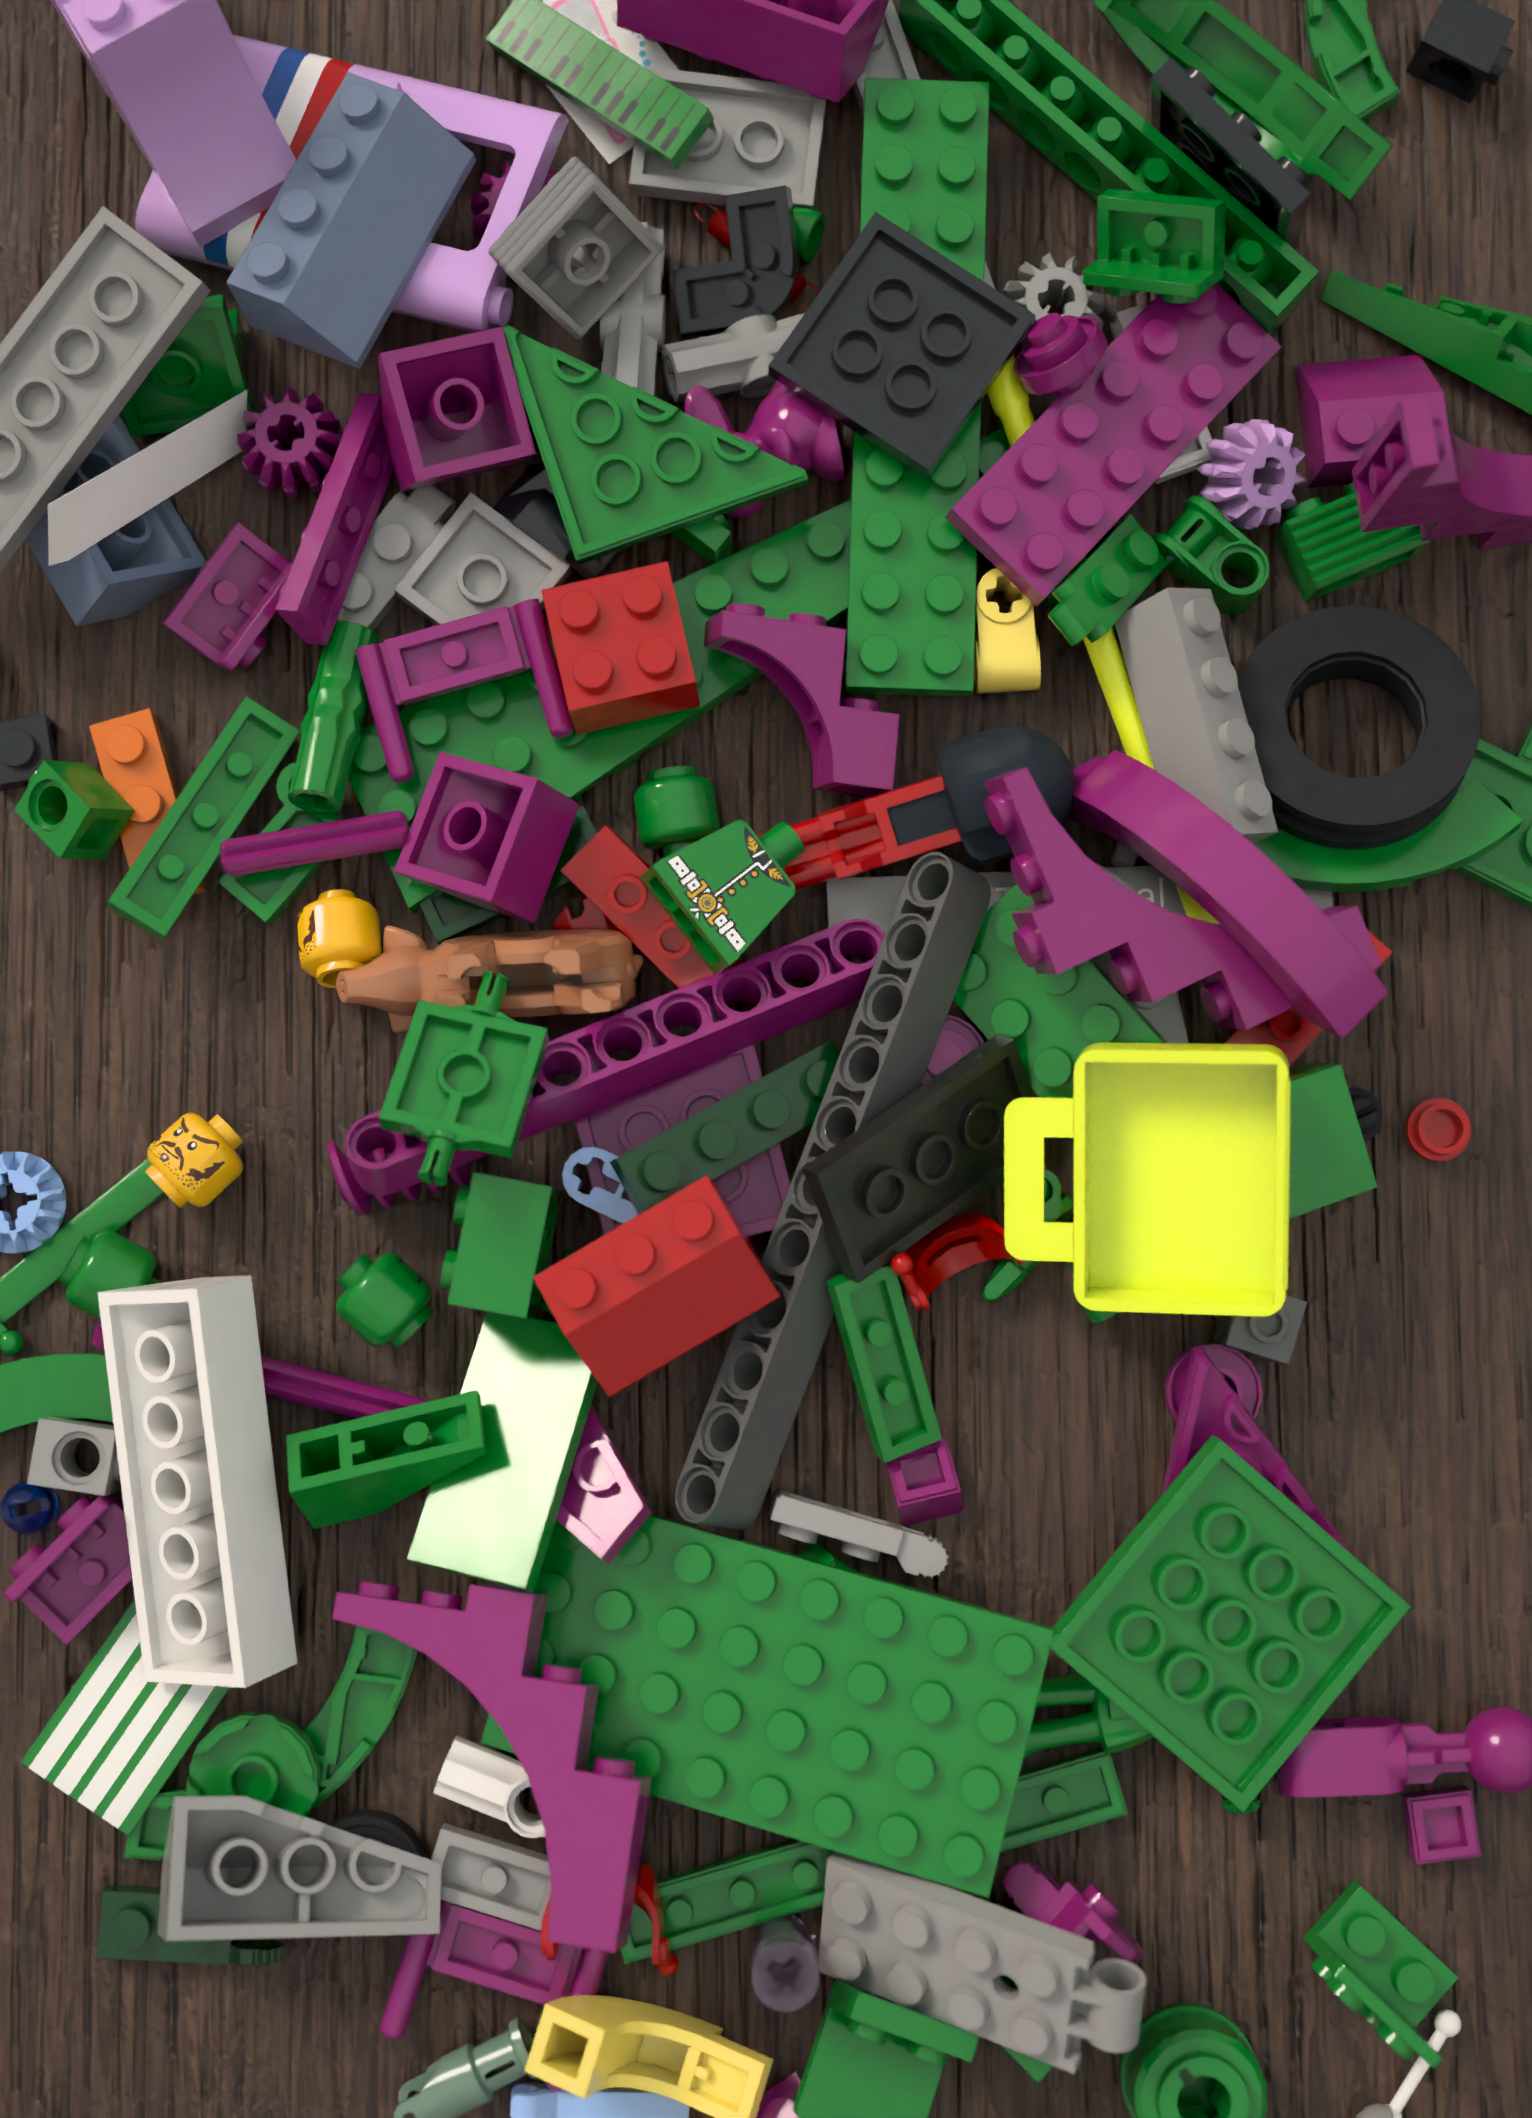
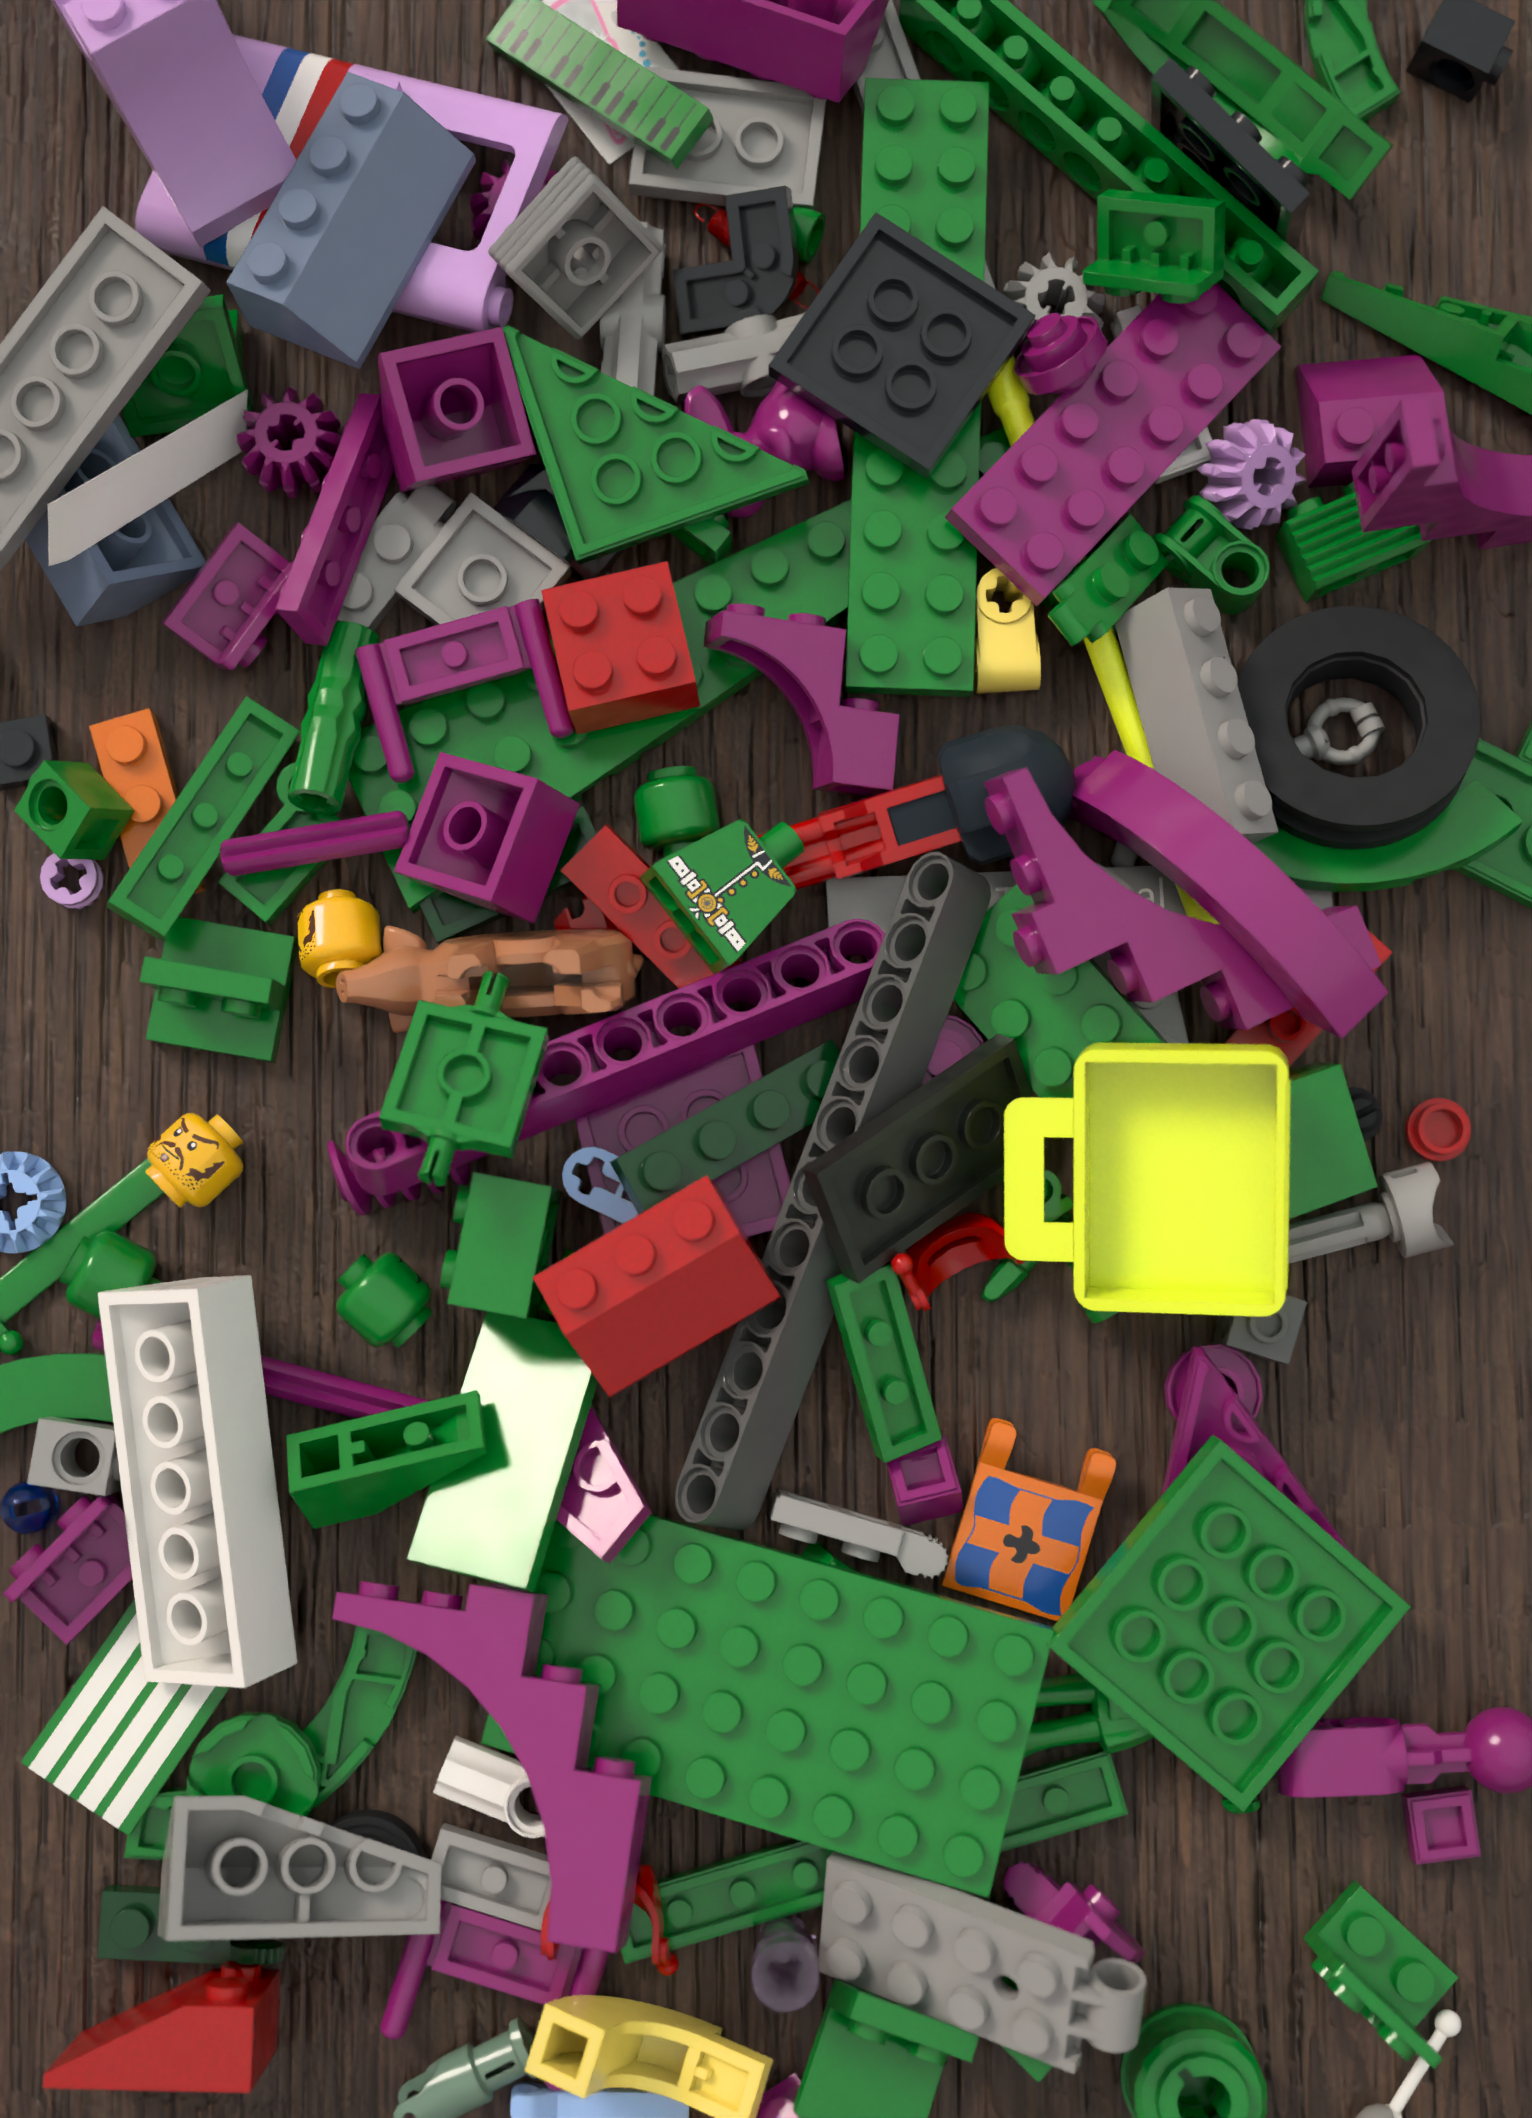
none -> lavender bush [40,853,105,909]
none -> red slope [43,1960,280,2093]
none -> green bracket [139,917,298,1063]
none -> orange flag [941,1418,1116,1621]
none -> light grey piece [1288,1162,1454,1264]
none -> light grey piece [1293,697,1385,765]

